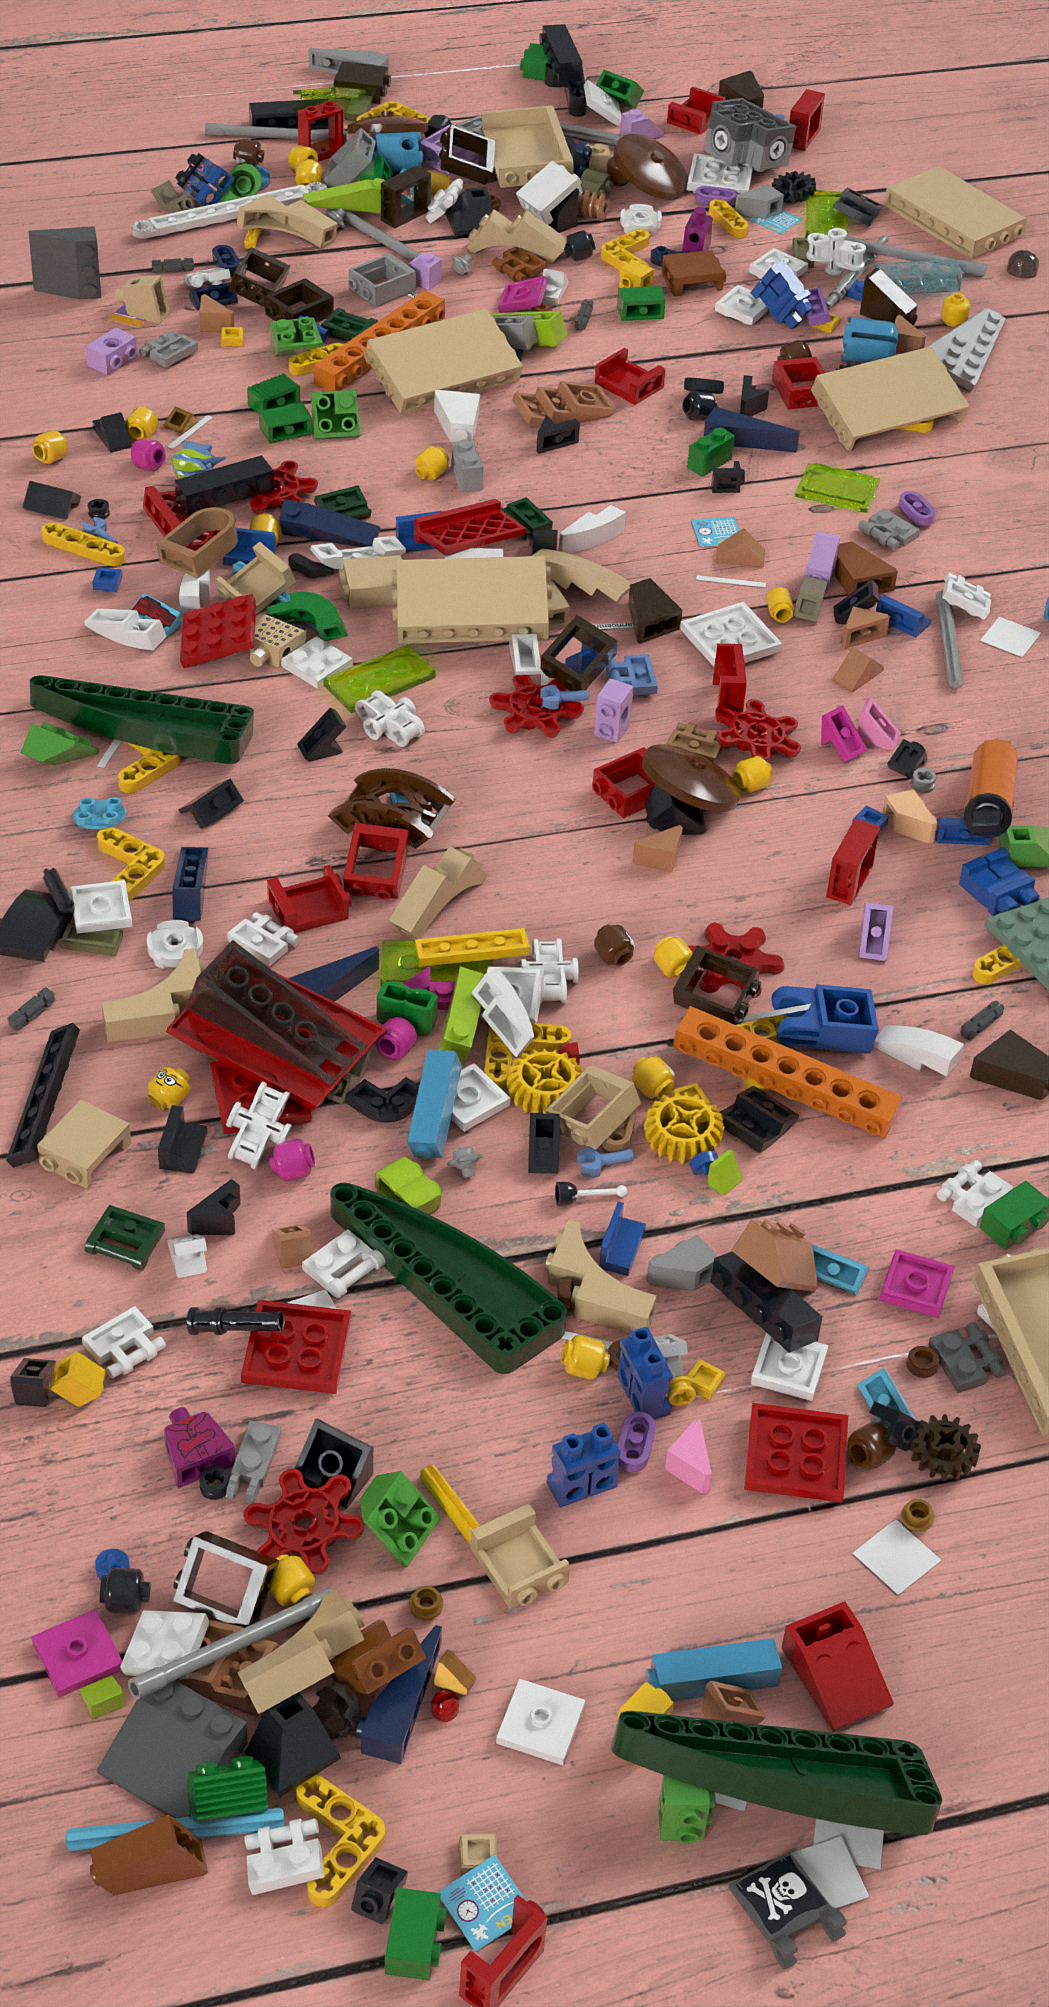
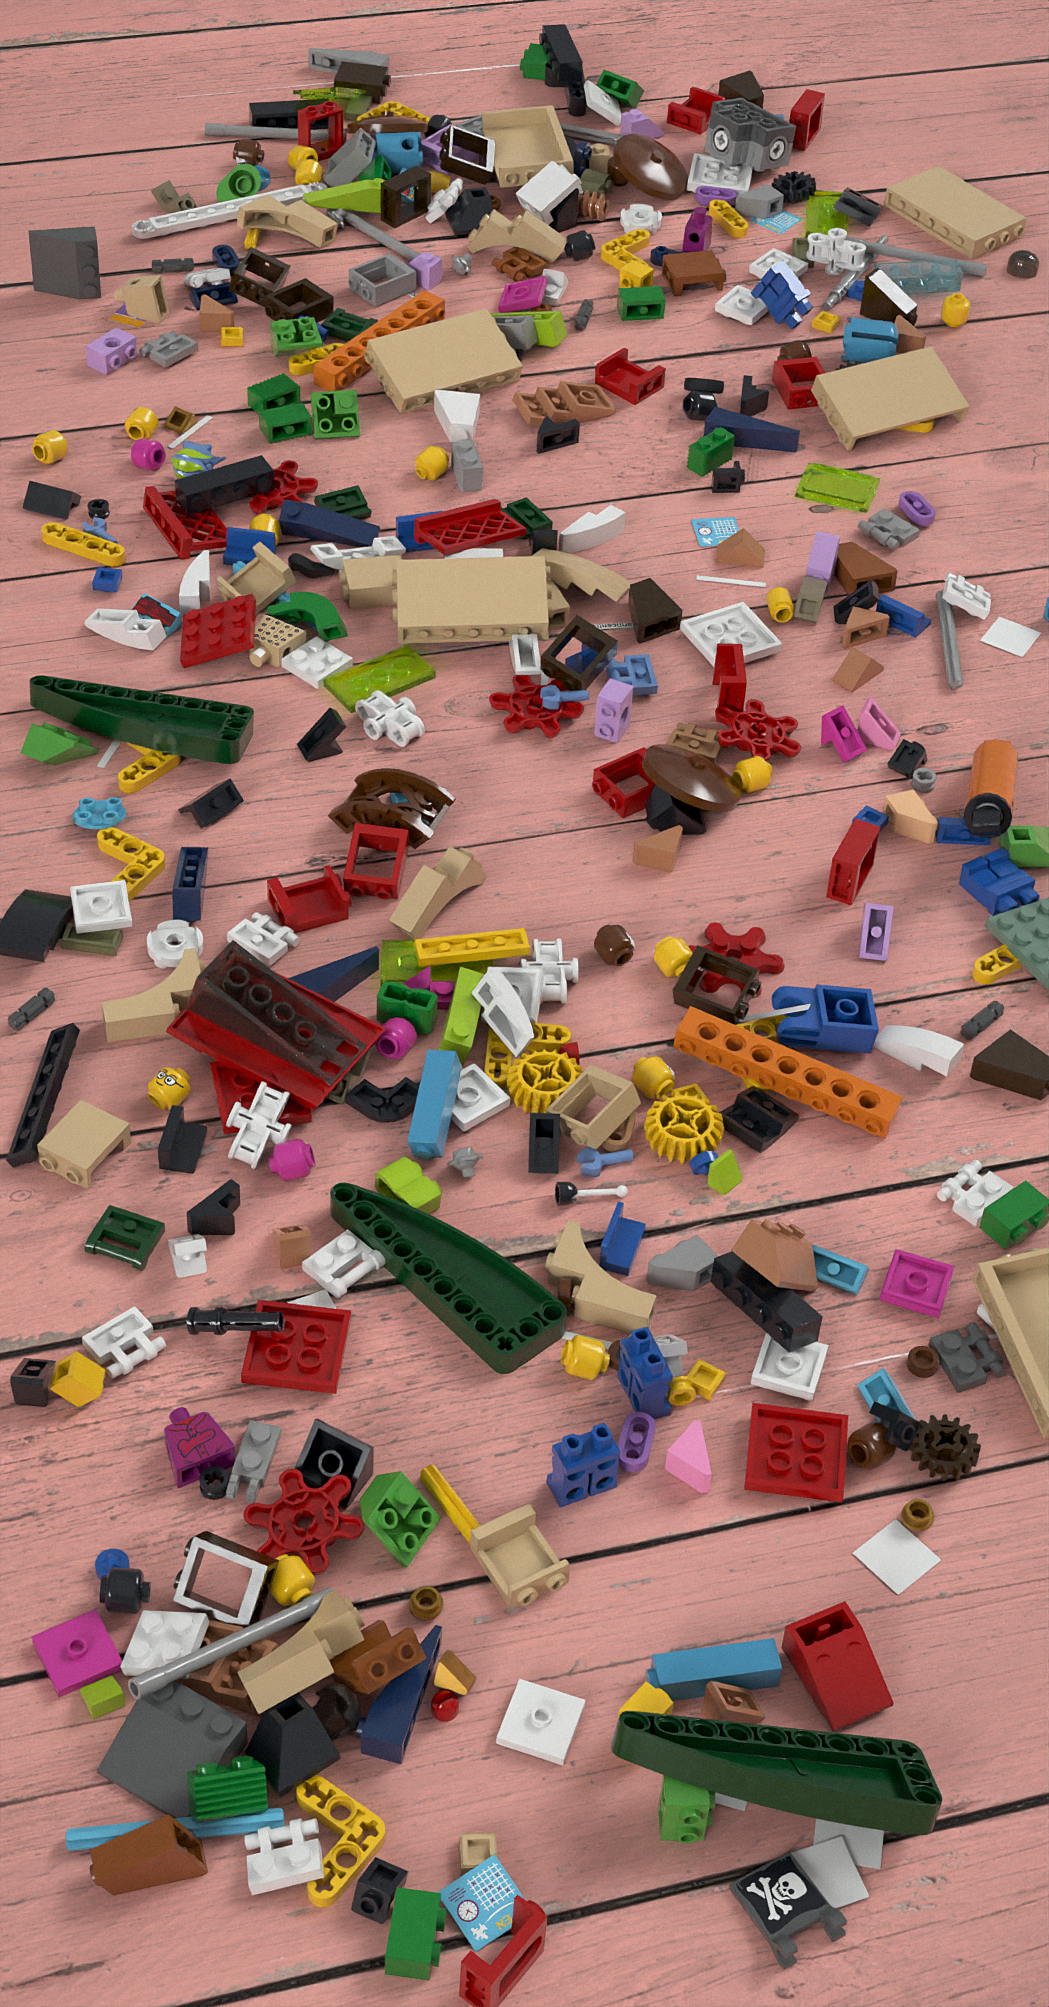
black axle [43,868,74,914] -> none
black slope [92,412,132,453] -> none
medium nougat window [156,507,238,578] -> none
hips [175,153,235,206] -> none
medium lavender tile [806,287,831,327] -> none
light grey wing [926,308,1006,391] -> none

